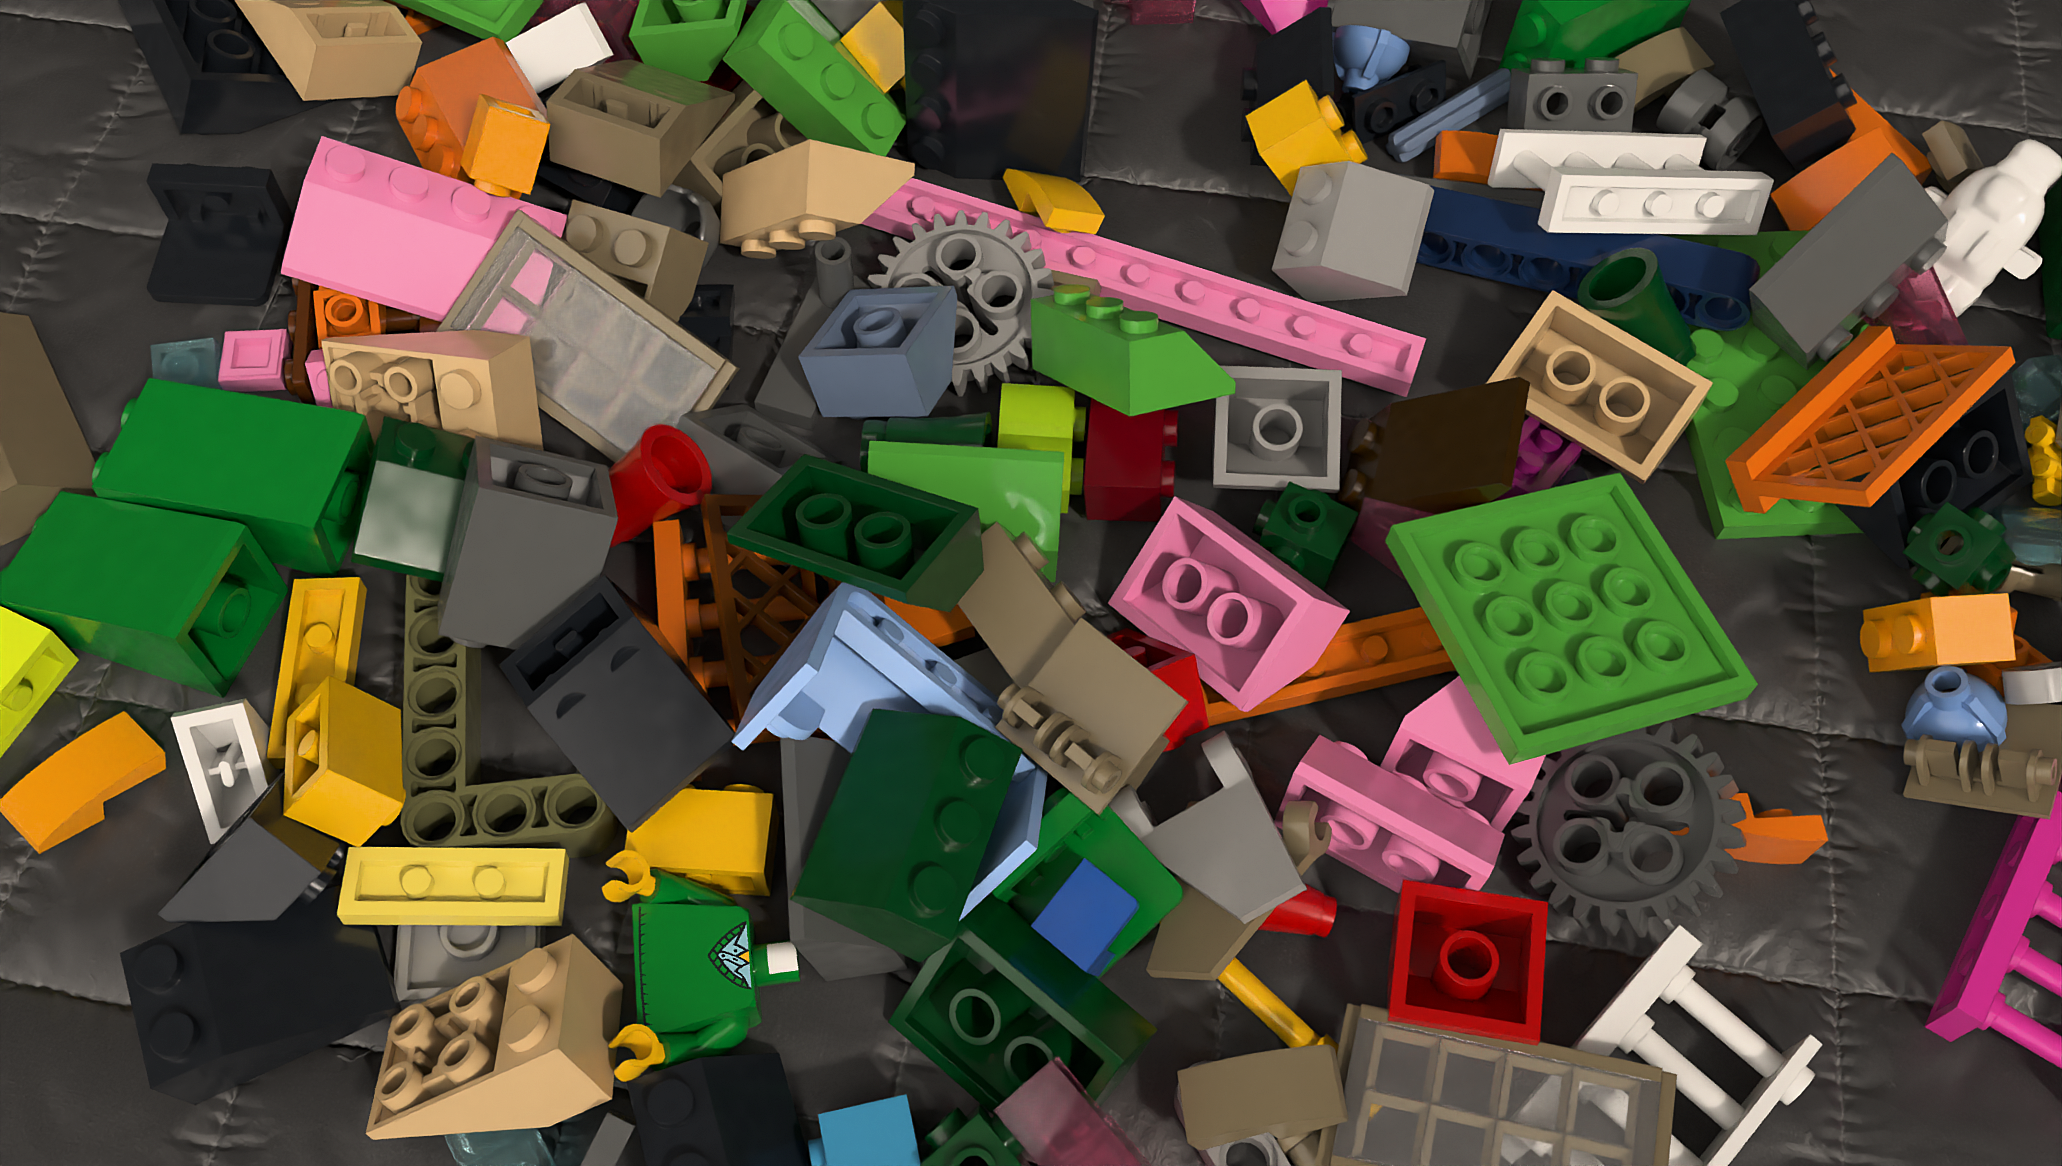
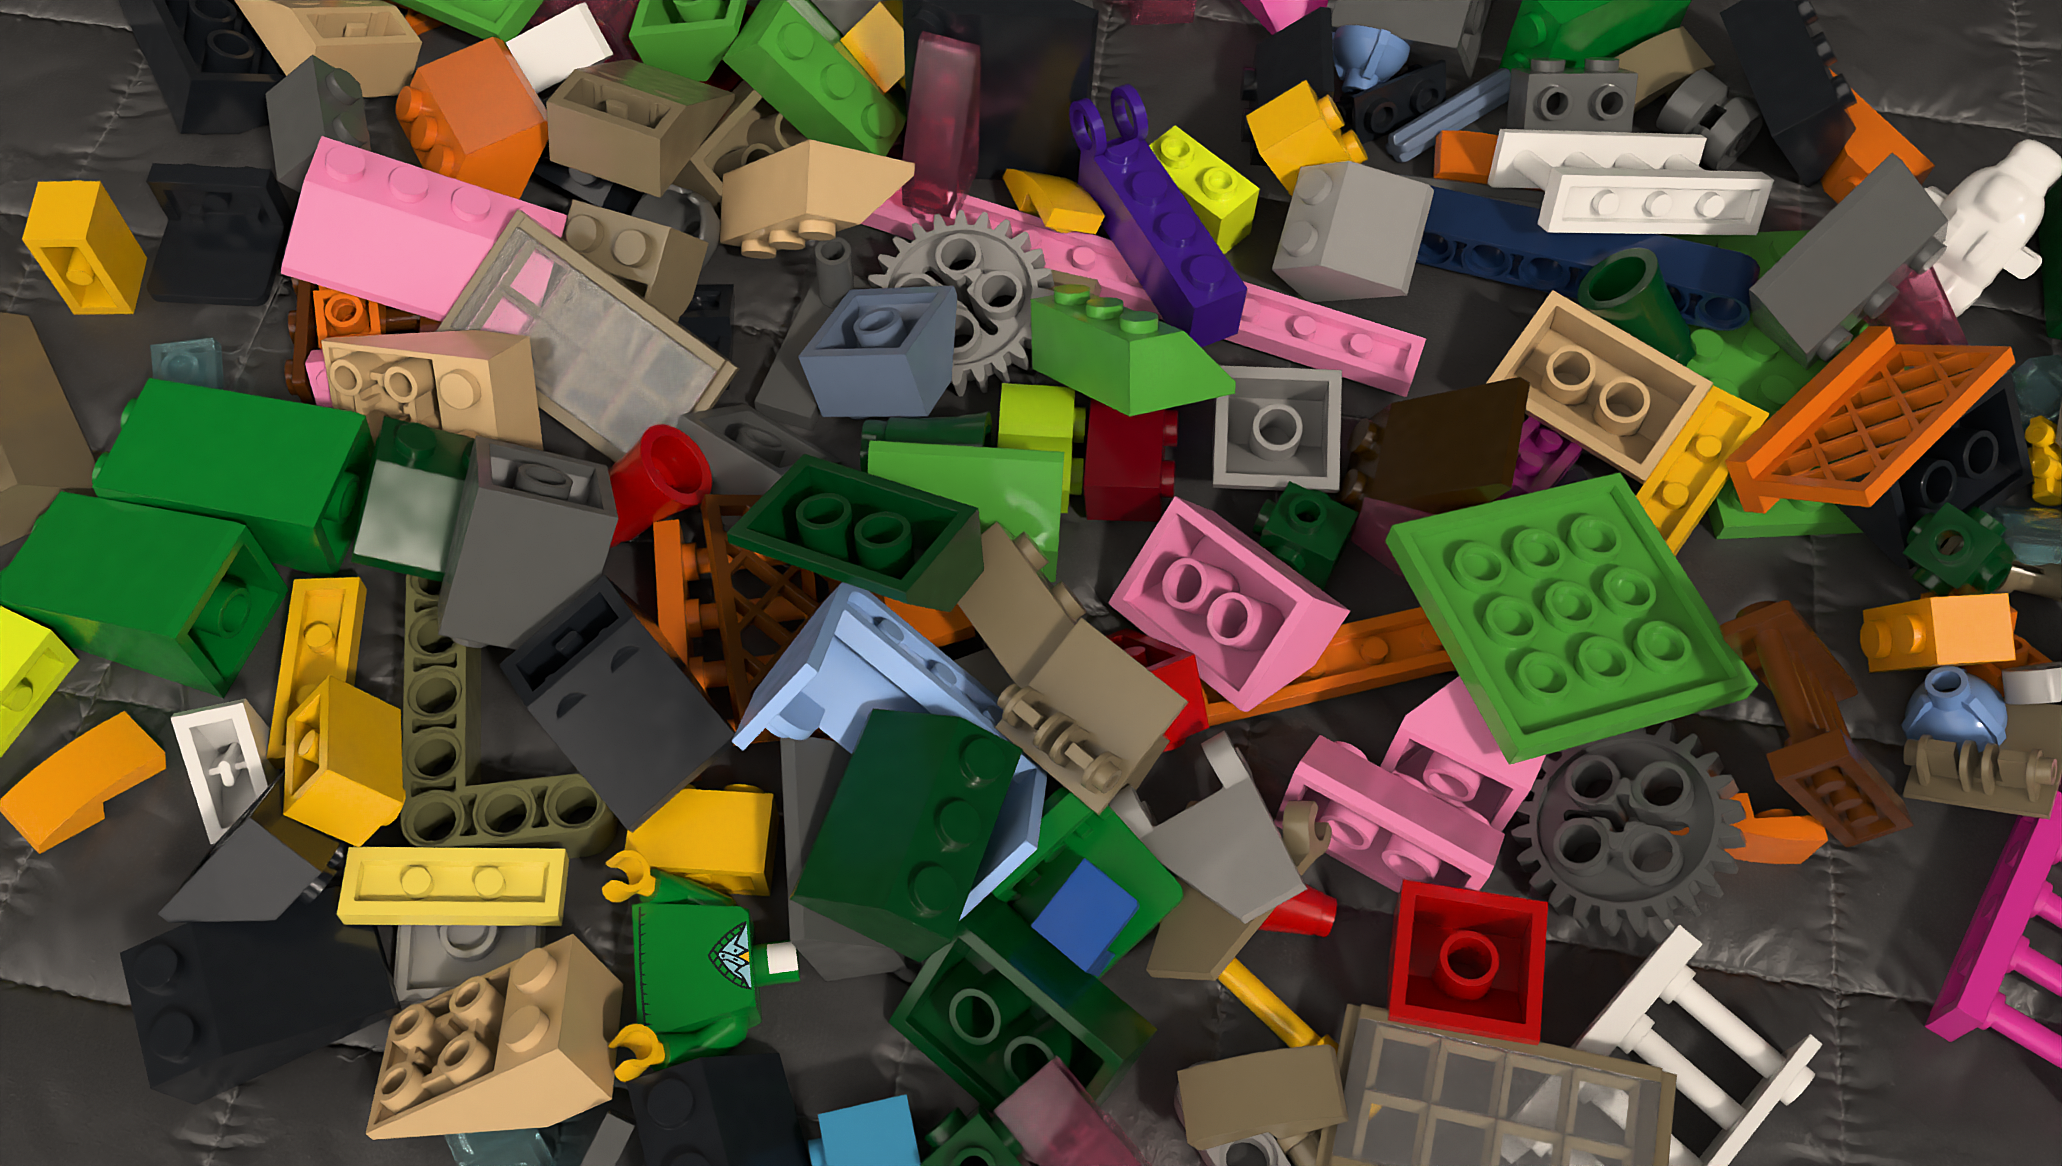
bright pink tile [218,329,293,392] -> none
light orange brick [461,93,551,197] -> none
orange slope [1770,127,1898,231] -> none
dark tan slope [1922,120,1984,194] -> none
none -> yellow brick [22,180,147,315]
none -> dark grey slope [266,54,372,193]
none -> clear pink slope [902,31,980,219]
none -> dark purple hinge [1069,84,1248,348]
none -> neon yellow brick [1149,125,1260,254]
none -> yellow plate [1636,385,1770,556]
none -> reddish brown fence [1719,600,1914,848]

